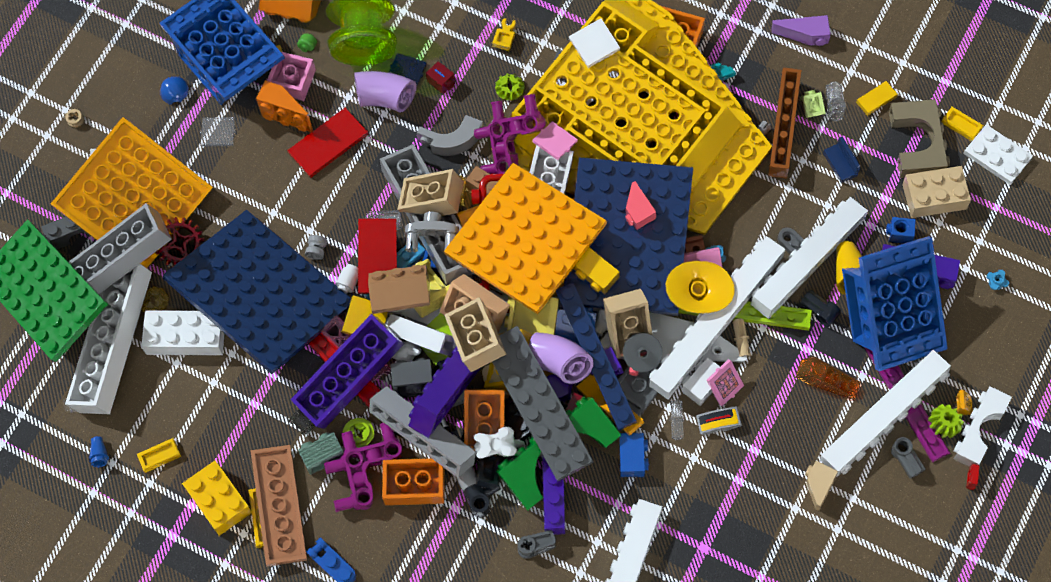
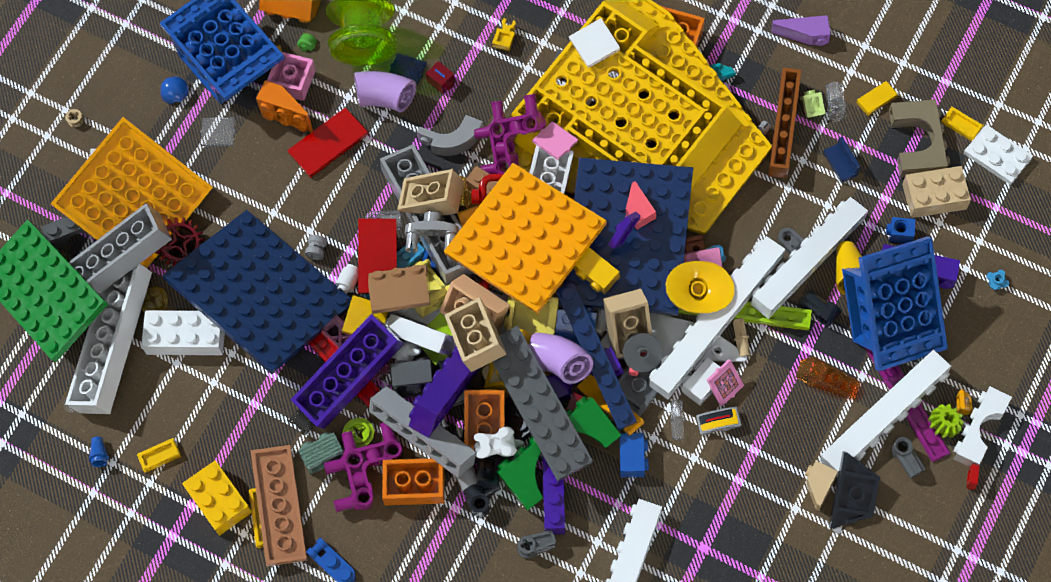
lime gear [495,73,525,100] -> none
none -> dark purple plate [608,212,641,249]
none -> black wing [829,451,880,529]

